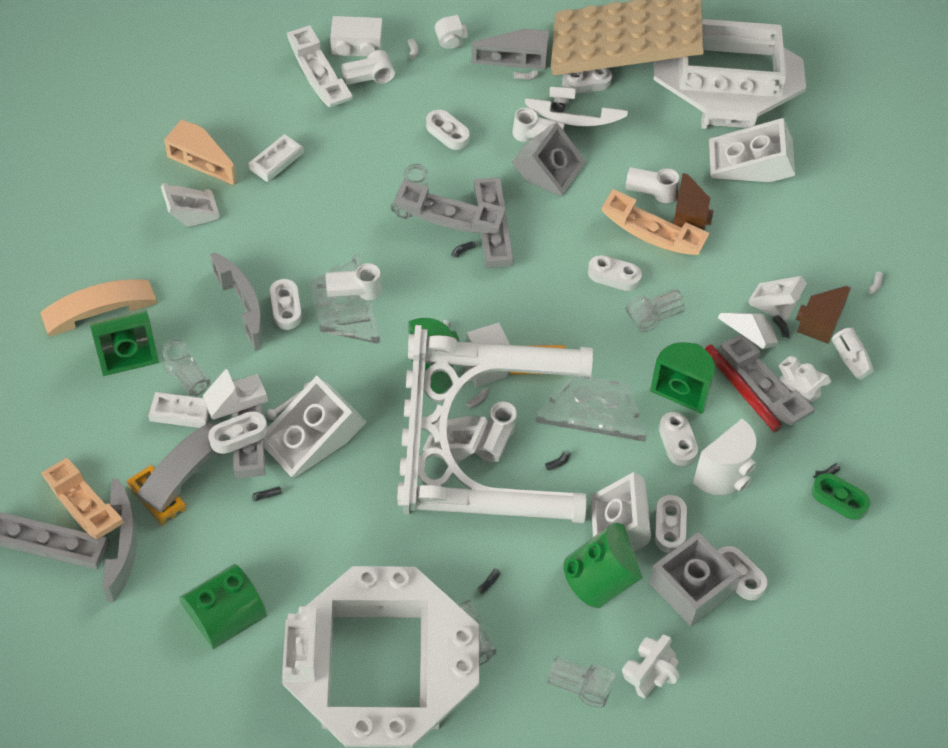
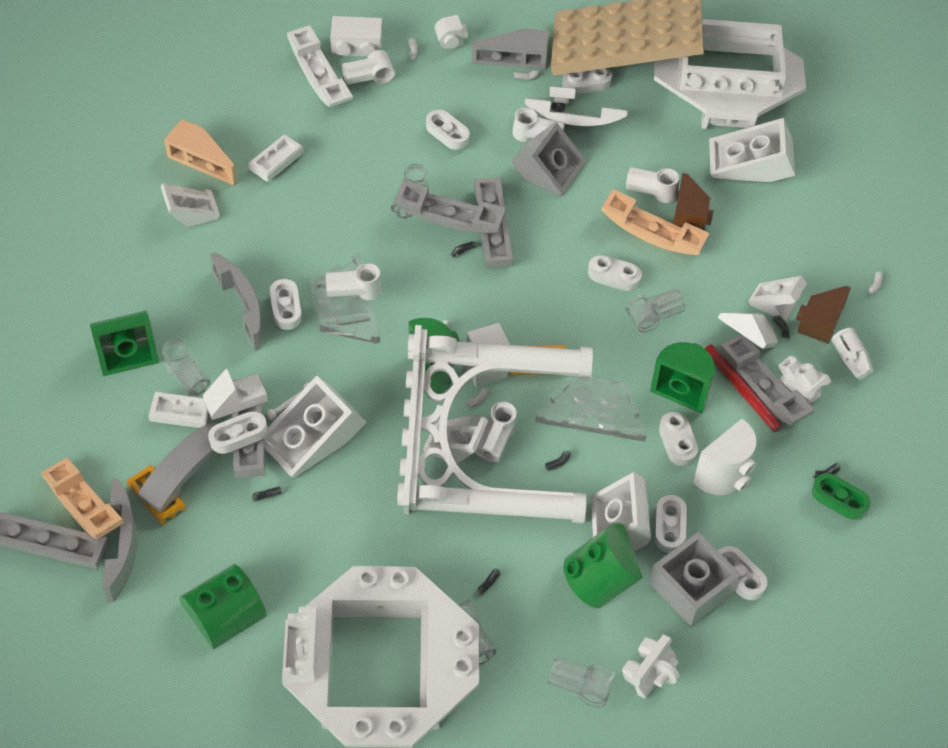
light nougat slope [40,279,157,336] -> none

